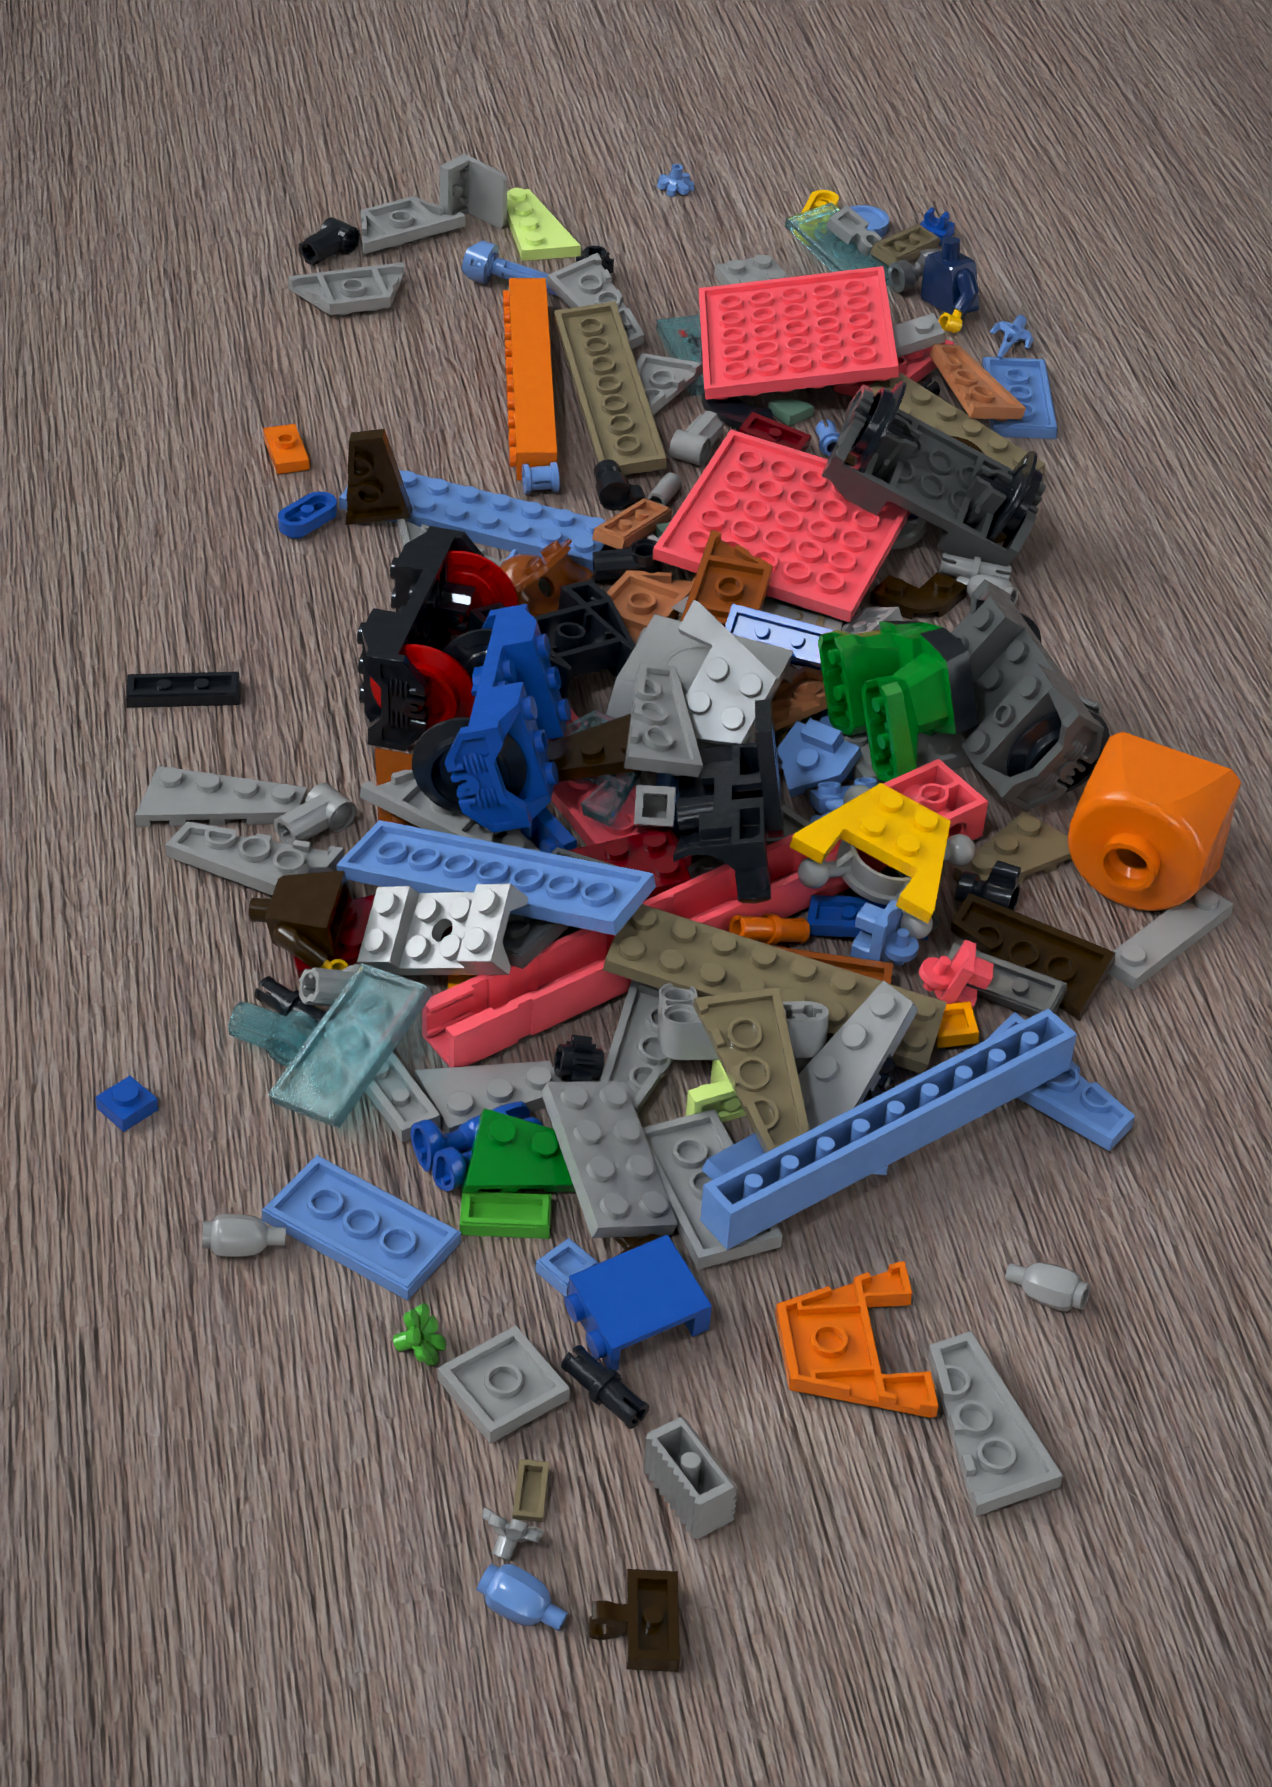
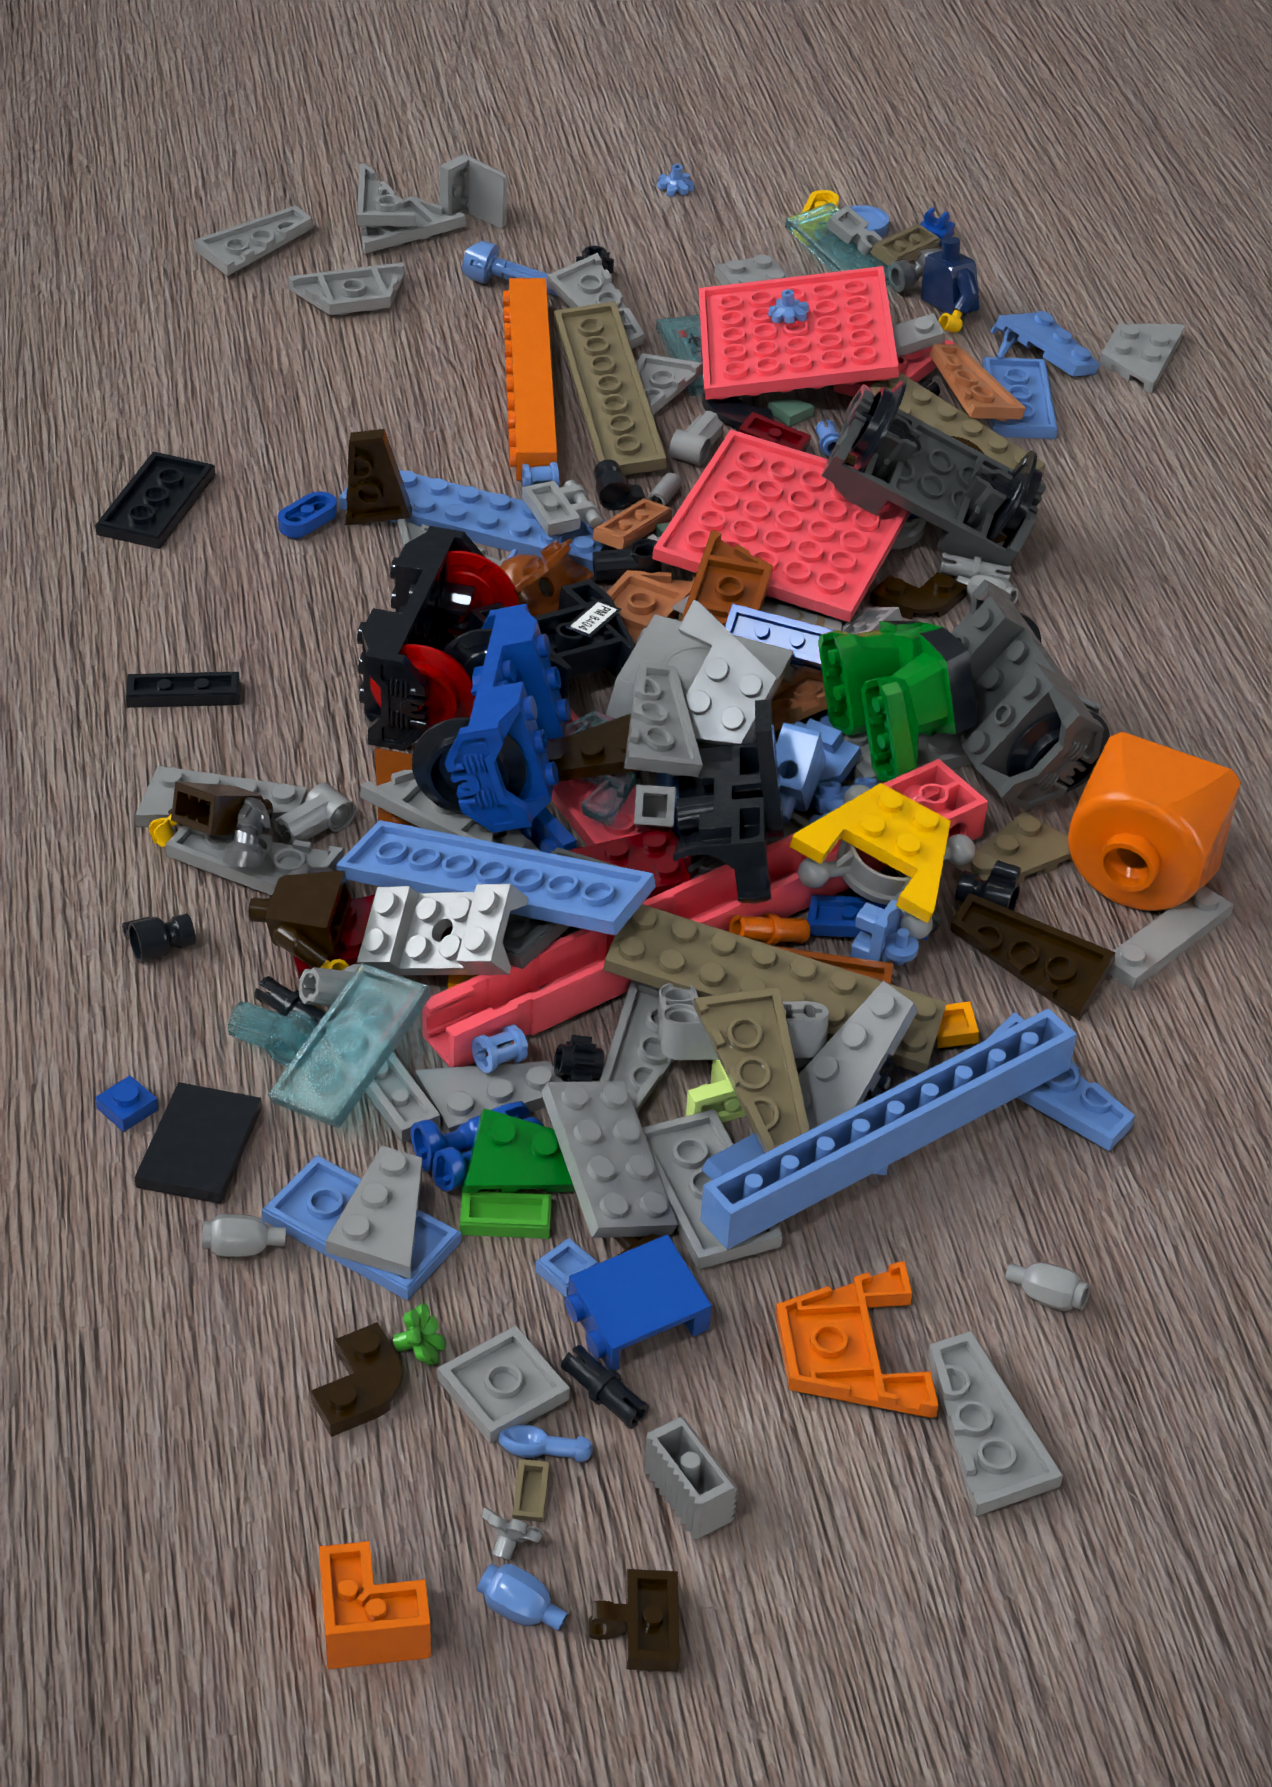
orange plate [263,424,310,474] -> none
black piece [299,217,360,266] -> none
yellowish green wing [507,188,581,261] -> none
coral hips [919,940,994,1009] -> none
dark grey tile [947,942,1067,1016] -> none
none -> black tile [95,452,216,549]
none -> black piece [122,913,196,962]
none -> black tile [135,1082,262,1204]
none -> torso [149,782,273,868]
none -> light grey wing [194,206,313,276]
none -> dark brown plate [311,1322,402,1437]
none -> orange panel [319,1541,431,1669]
none -> light grey wing [326,1145,423,1279]
none -> light grey wing [357,163,416,228]
none -> medium blue bush [471,1024,528,1073]
none -> medium blue piece [498,1425,593,1462]
none -> light grey plate [522,480,602,536]
none -> sticker [565,599,622,637]
none -> medium blue plant [768,289,810,323]
none -> medium blue torso [776,722,826,823]
none -> medium blue wing [995,311,1100,377]
none -> light grey wing [1100,324,1185,393]

